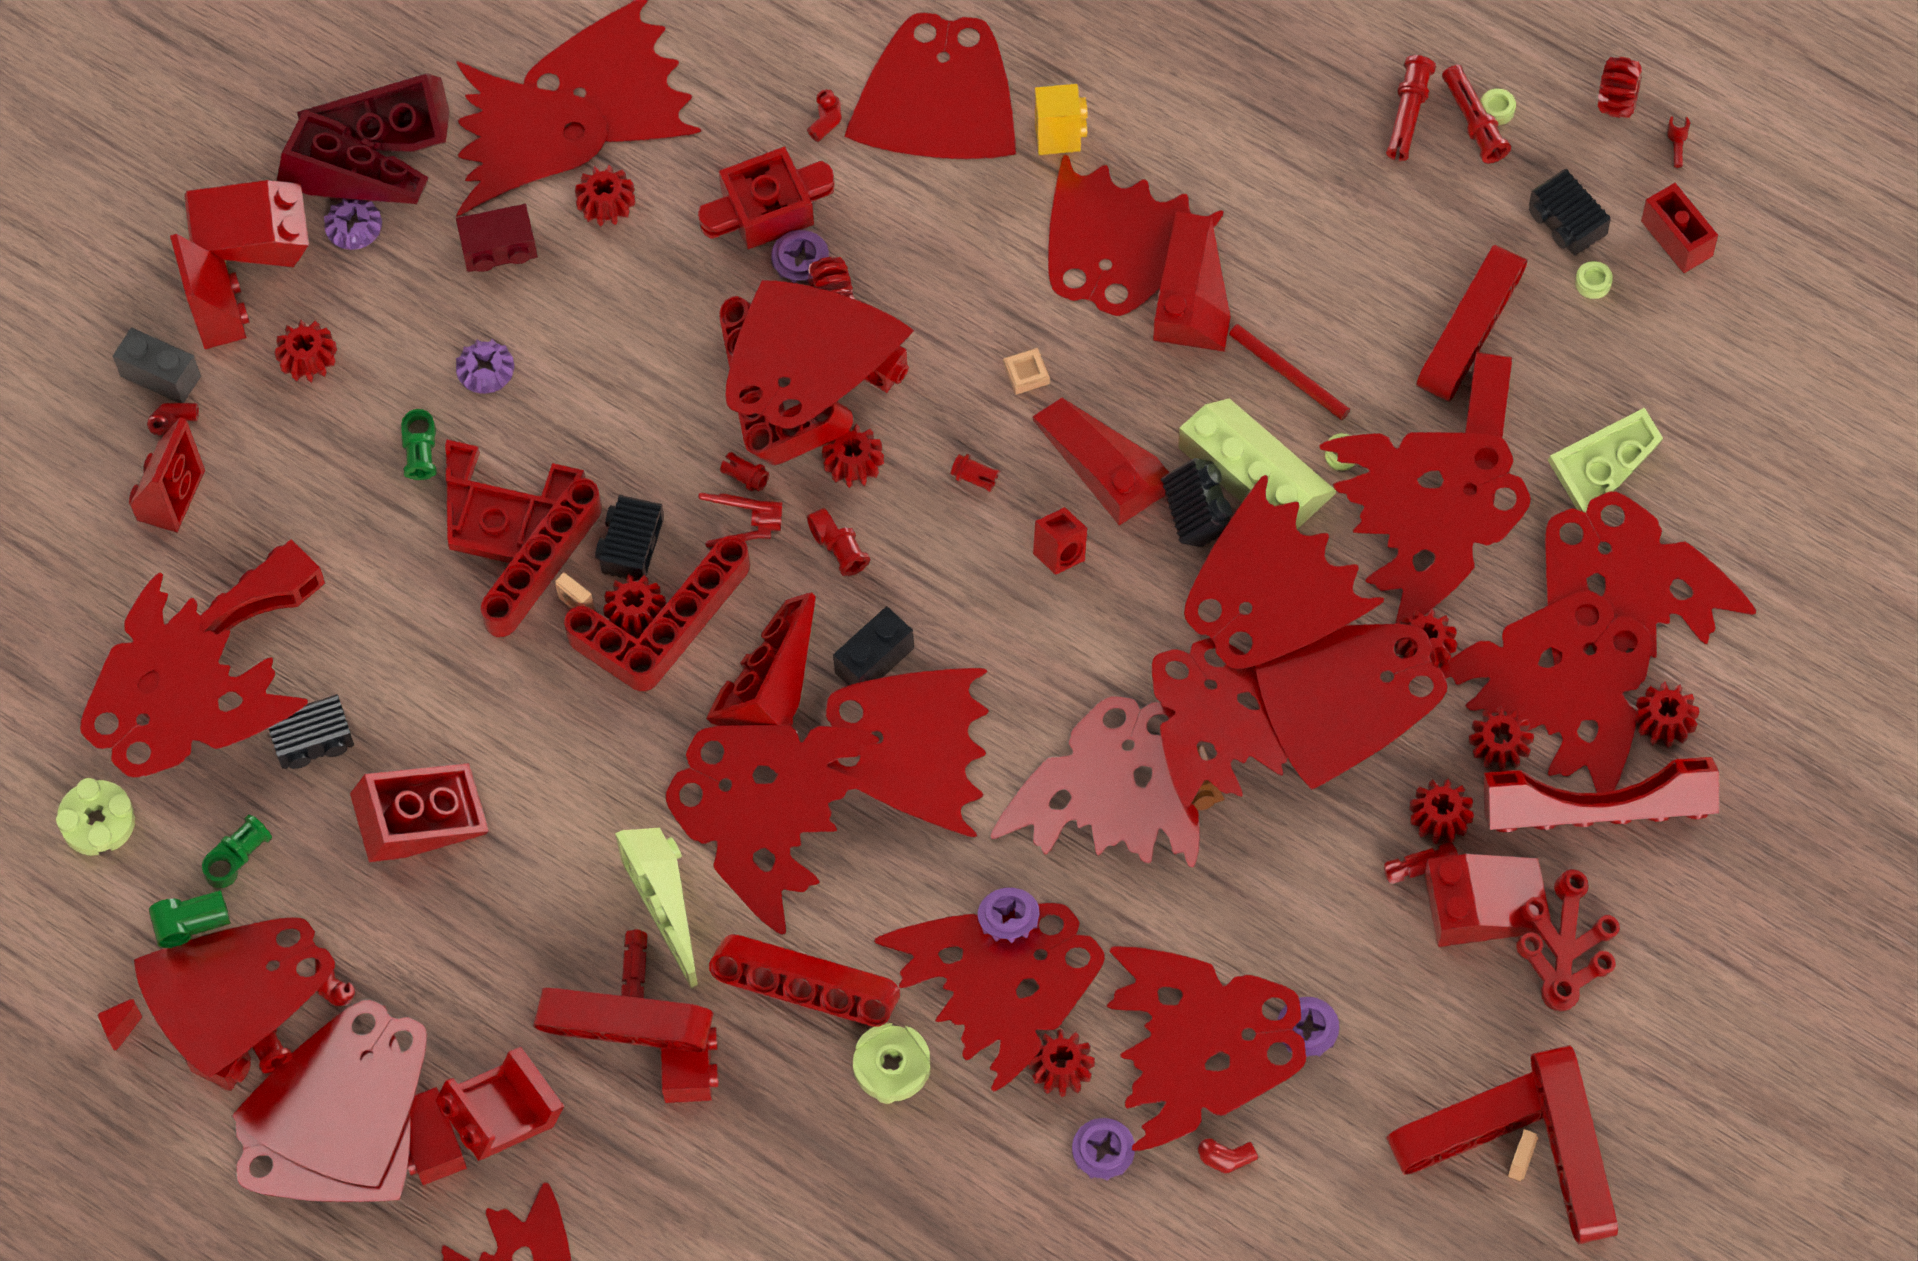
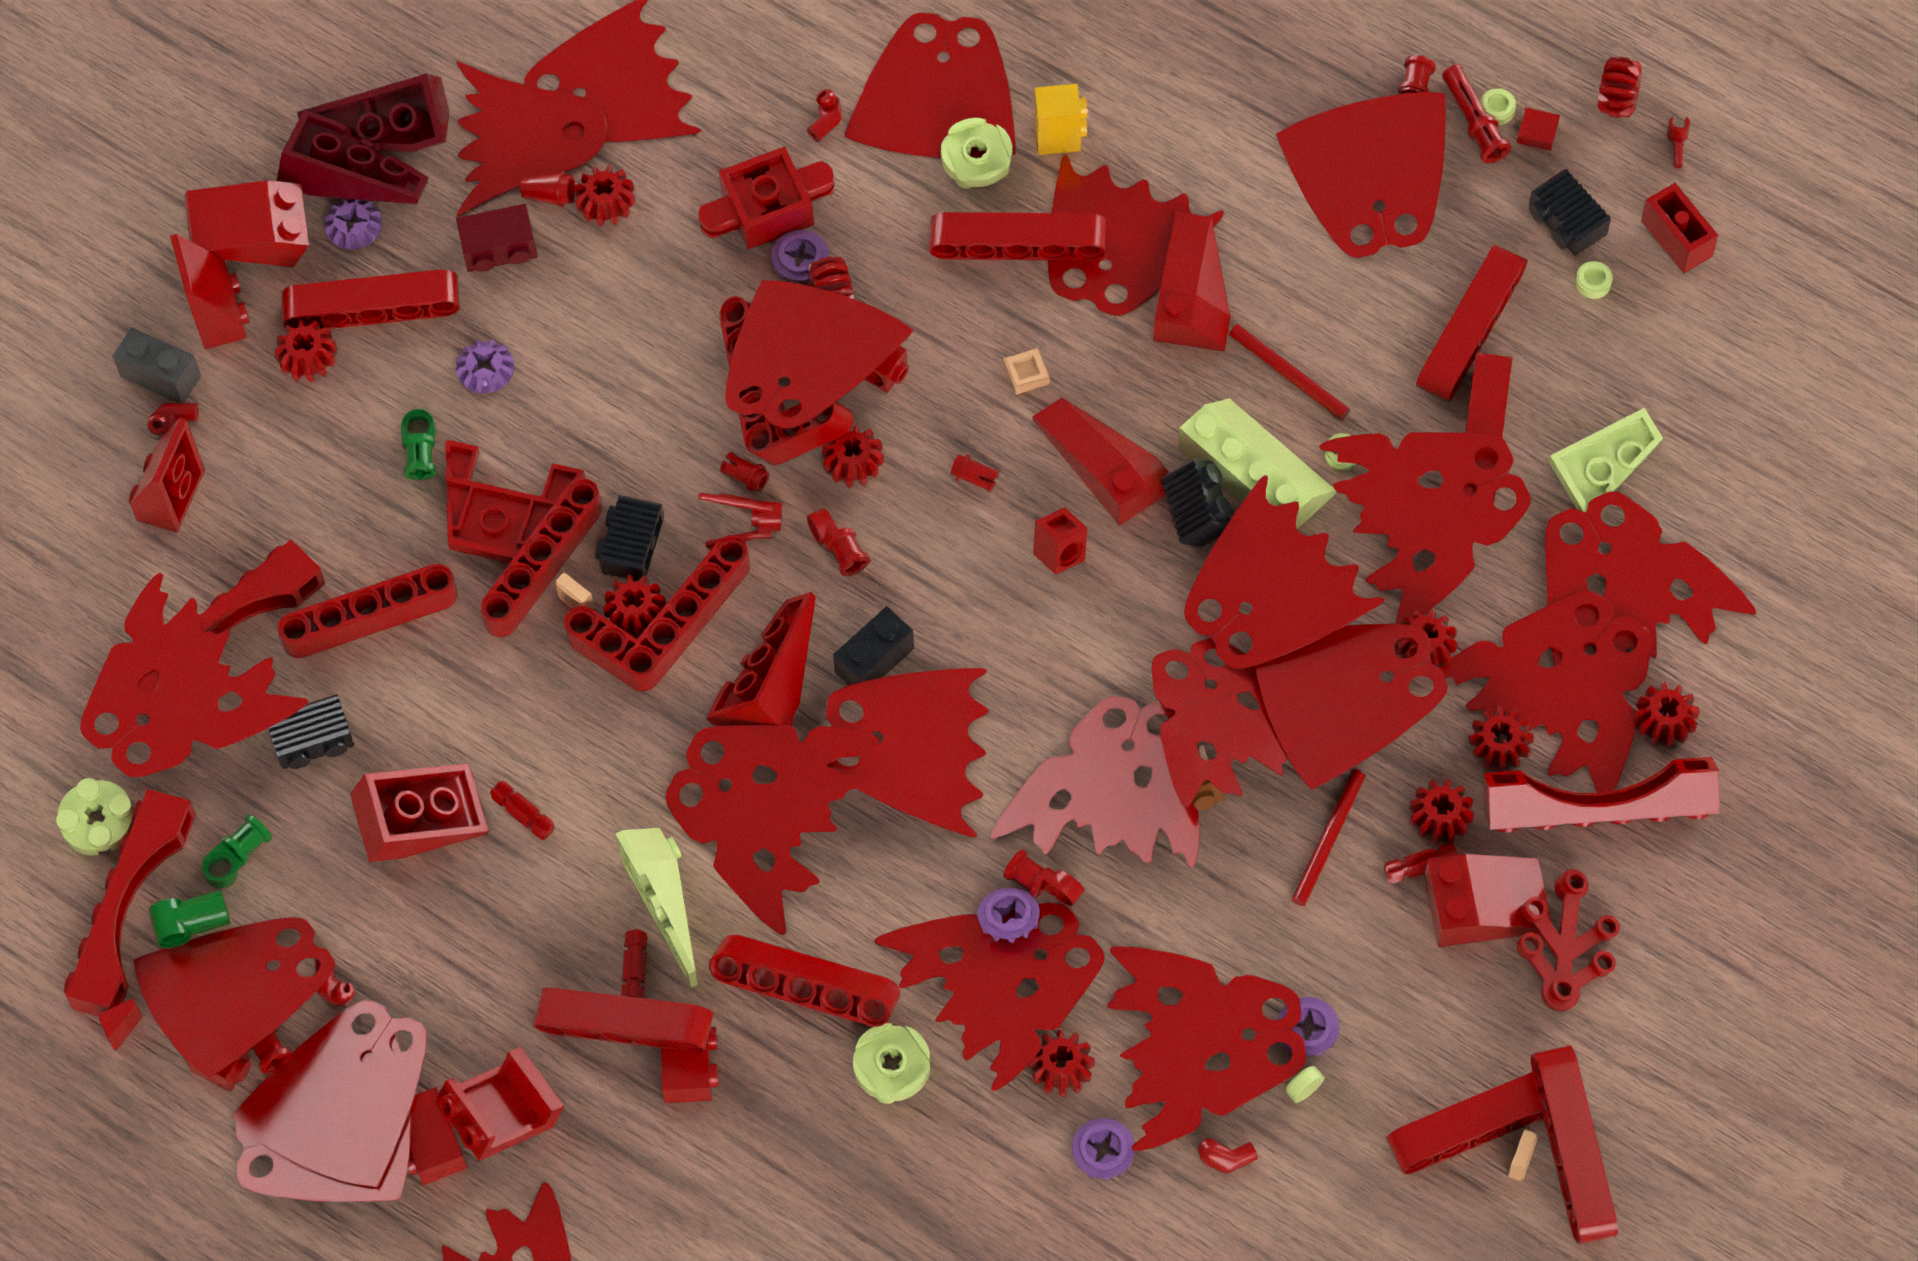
none -> red arch [64,789,196,1016]
none -> red beam [277,564,458,658]
none -> red beam [281,269,460,329]
none -> red axle [490,781,555,840]
none -> red cone [520,171,576,207]
none -> red beam [929,212,1106,261]
none -> yellowish green plate [941,118,1012,189]
none -> red connector [1003,849,1085,906]
none -> red piece [1276,92,1446,258]
none -> yellowish green tile [1286,1066,1325,1103]
none -> red bar [1292,769,1366,906]
none -> red tile [1517,107,1560,151]

